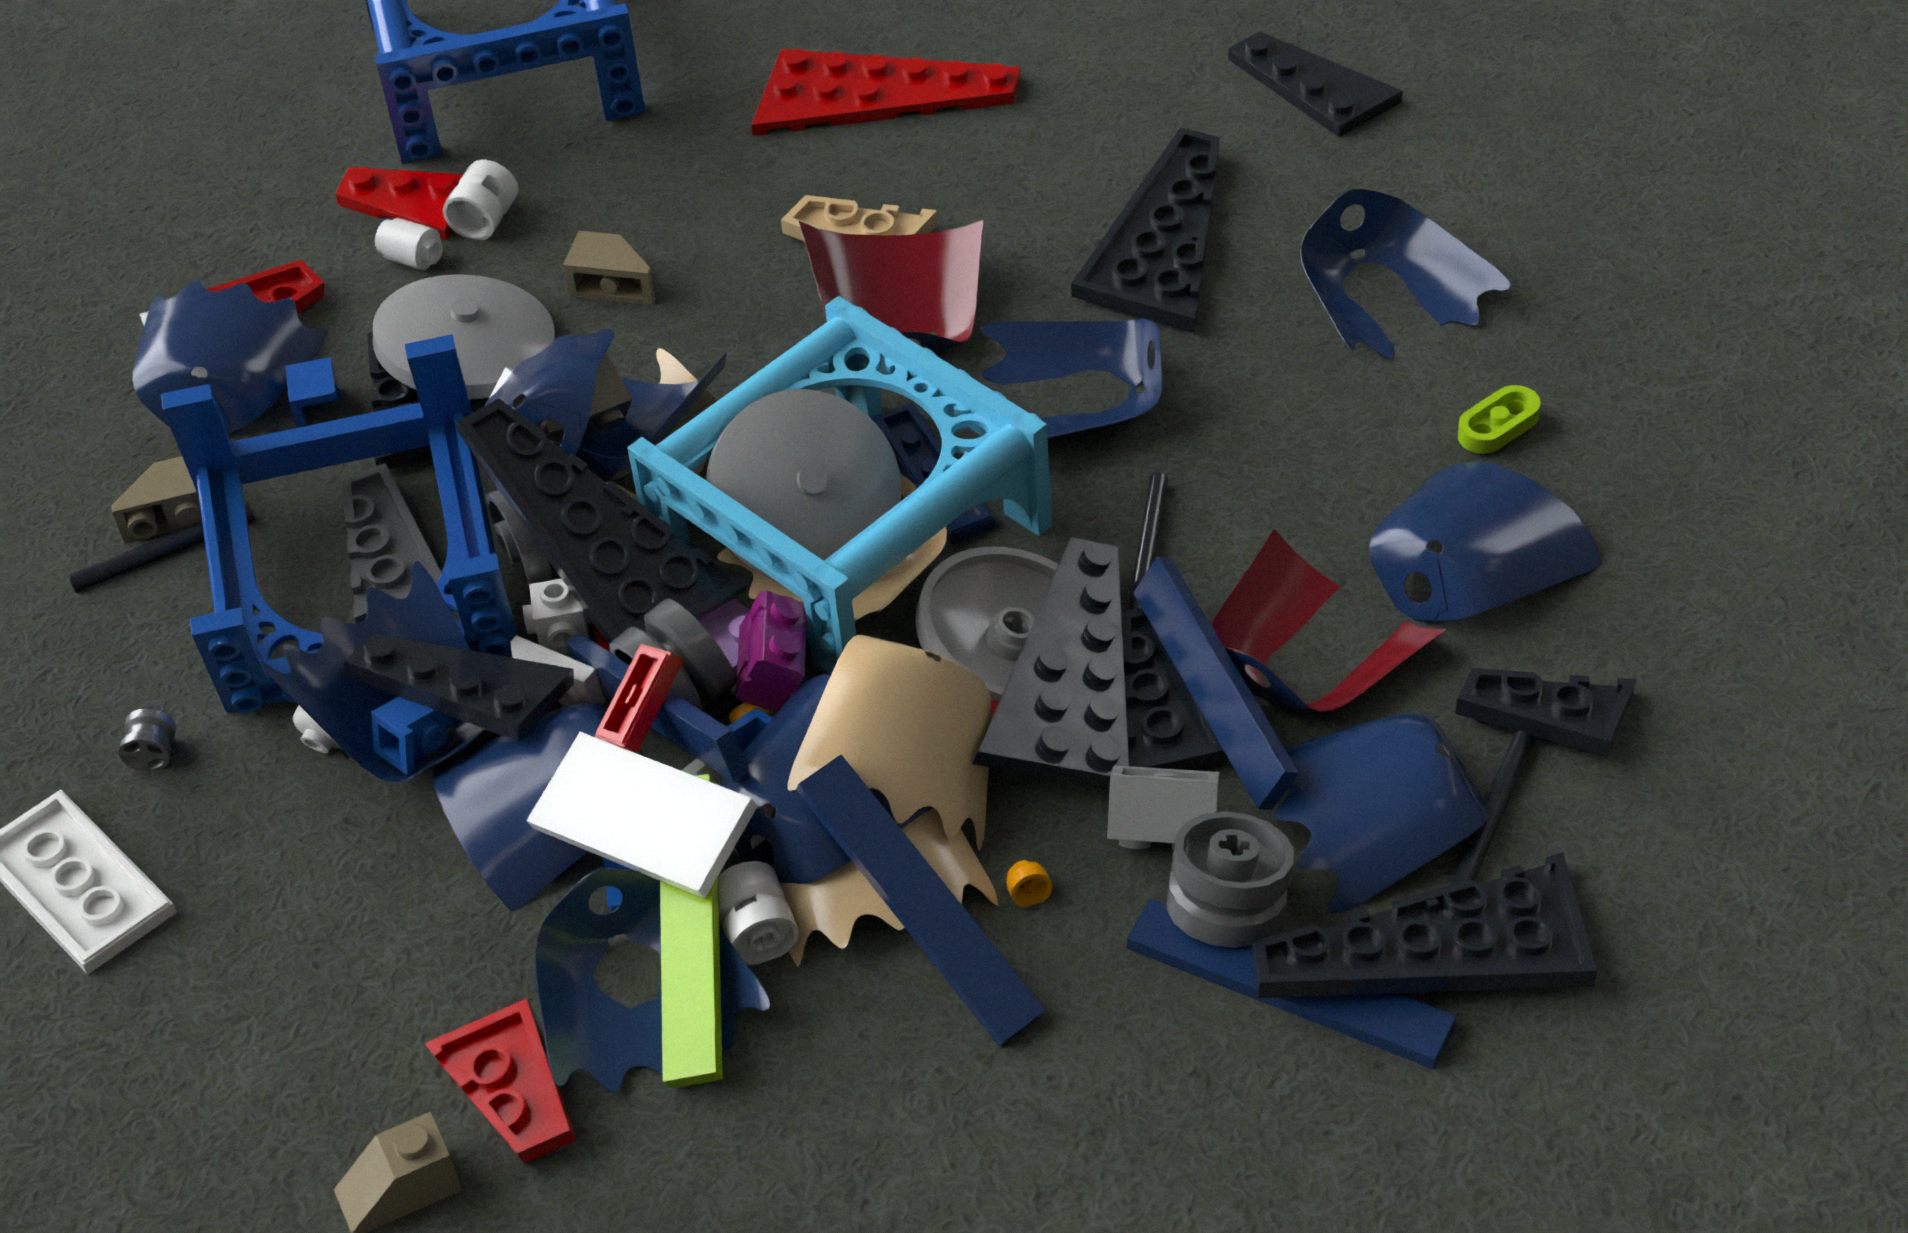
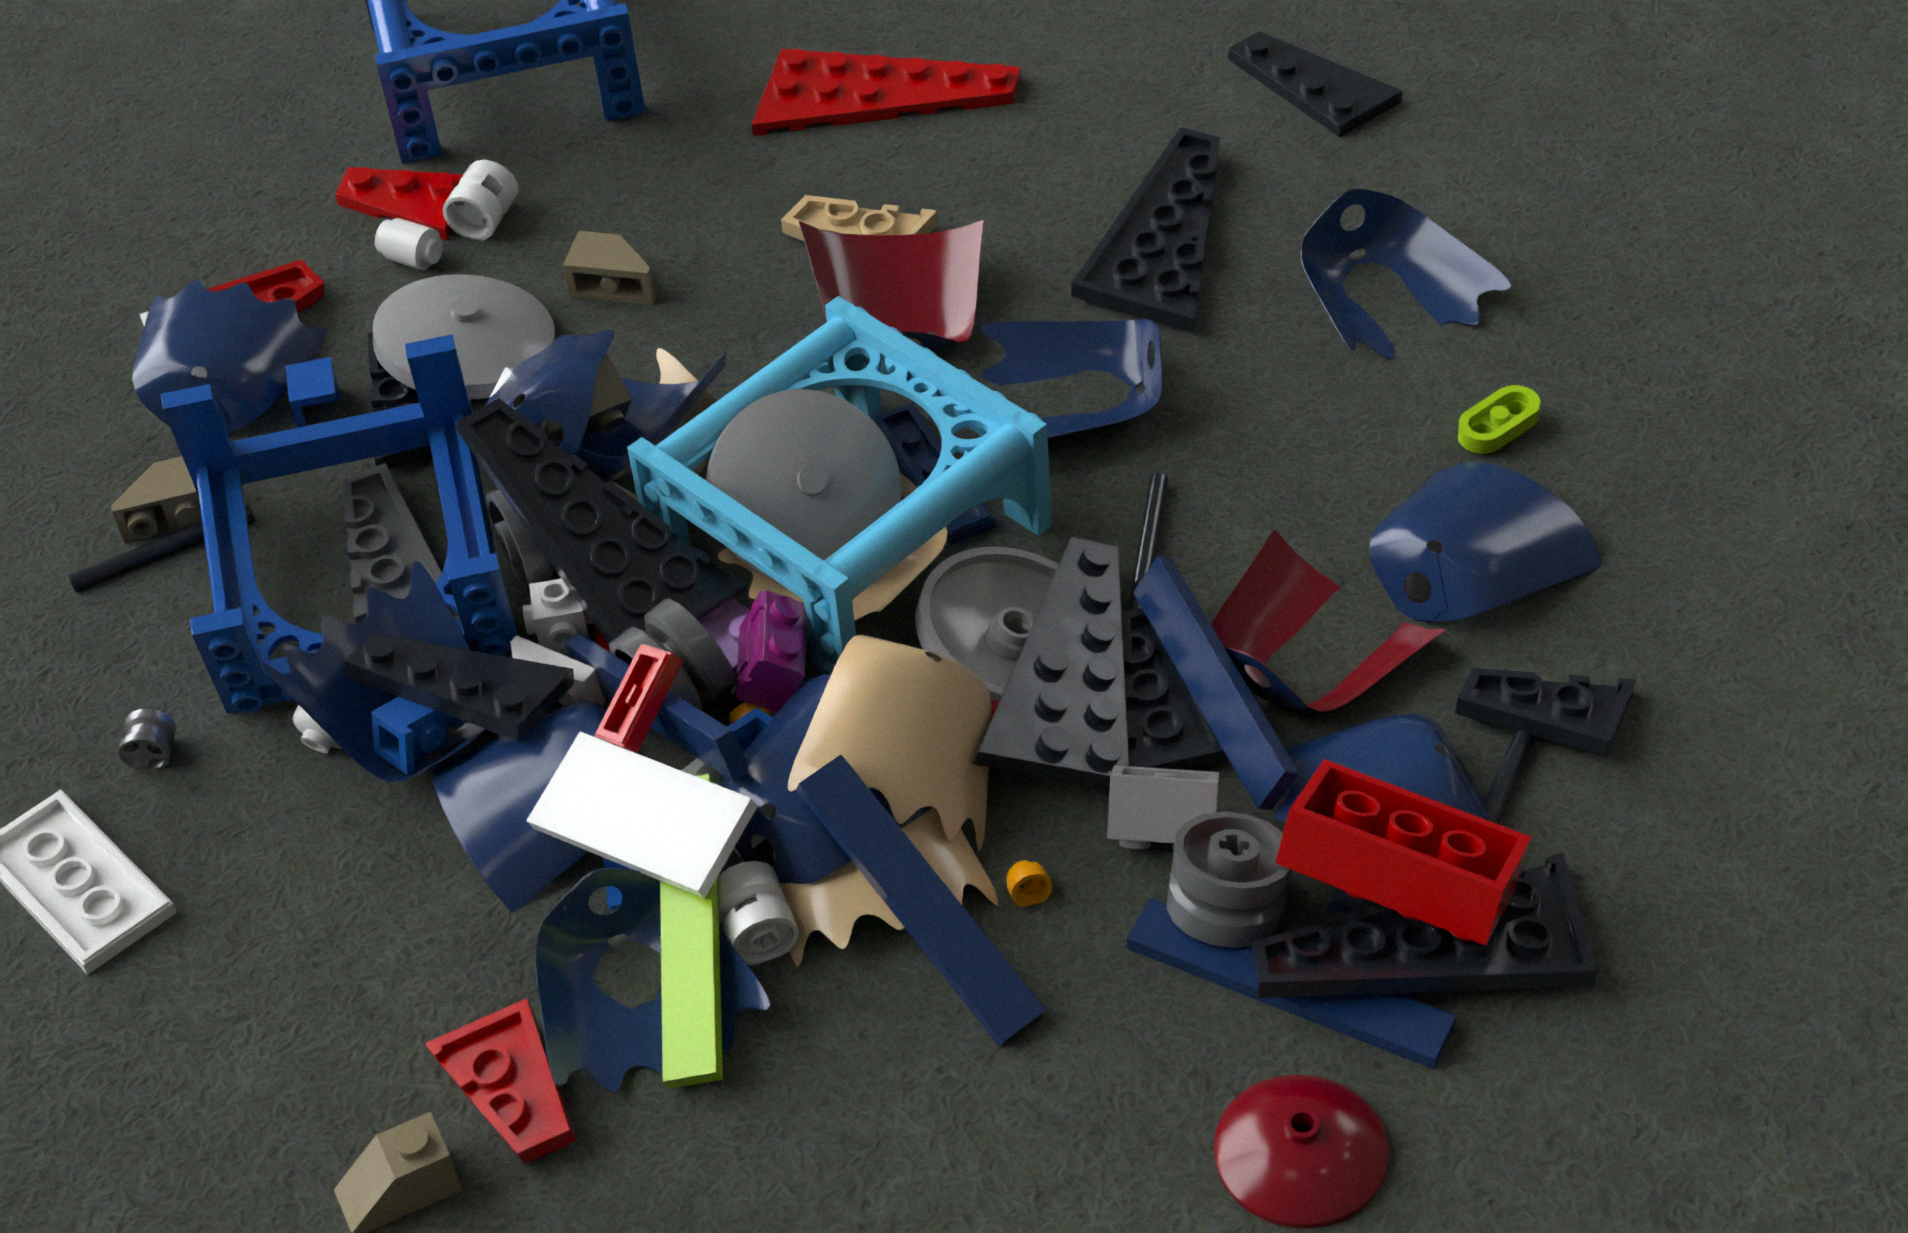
none -> dark red dish [1214,1074,1389,1229]
none -> red brick [1275,759,1532,945]

